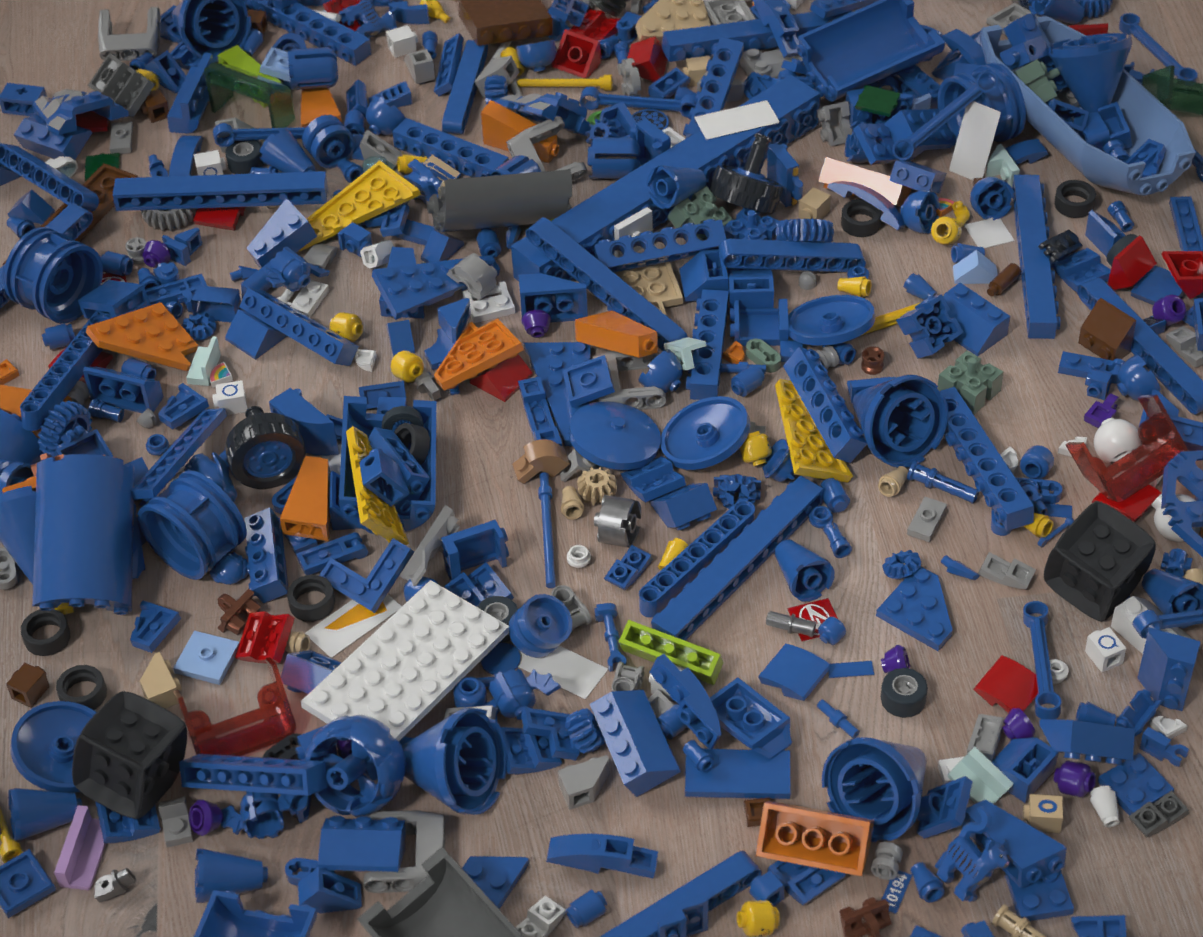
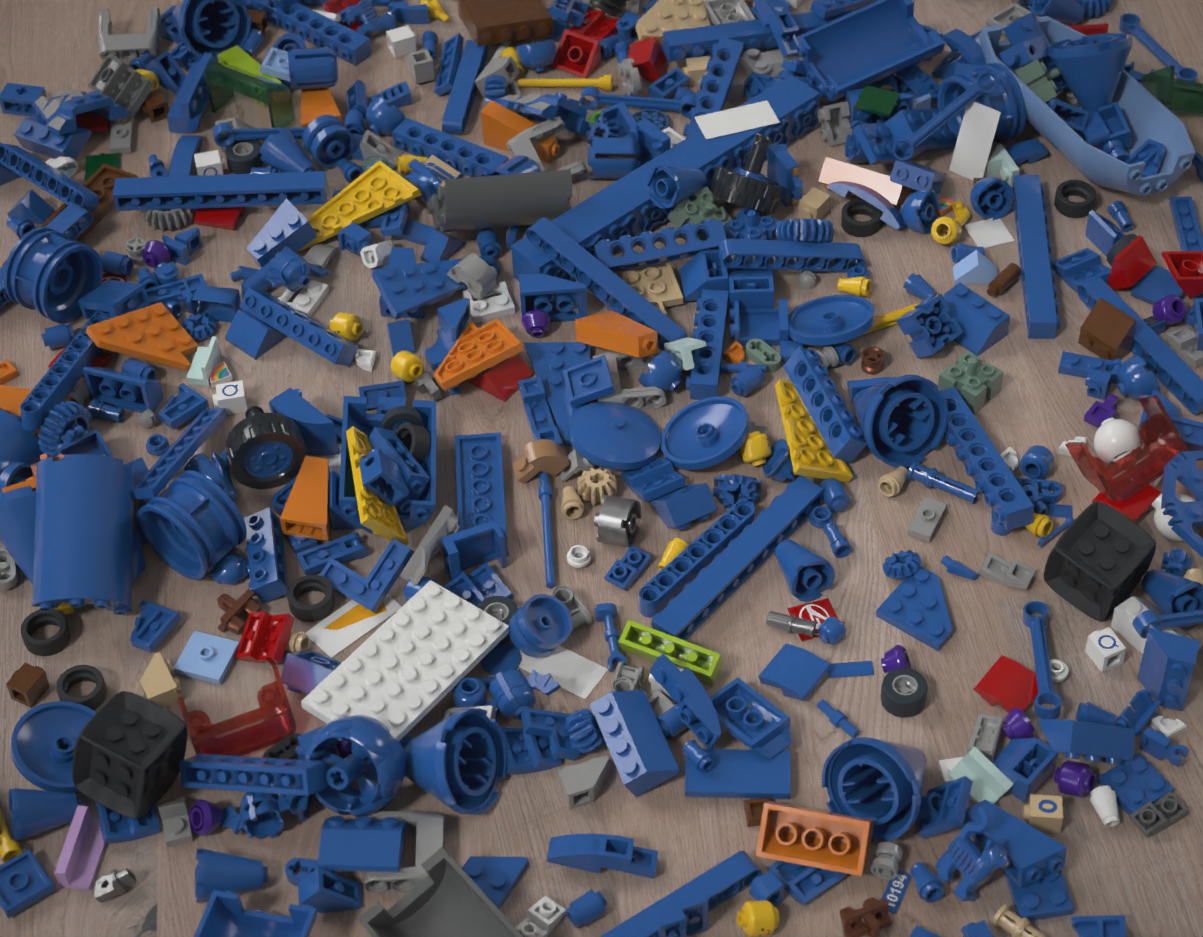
white plate [614,207,653,257] -> none
black hinge [1038,229,1083,263] -> none
none -> blue plate [455,432,507,544]

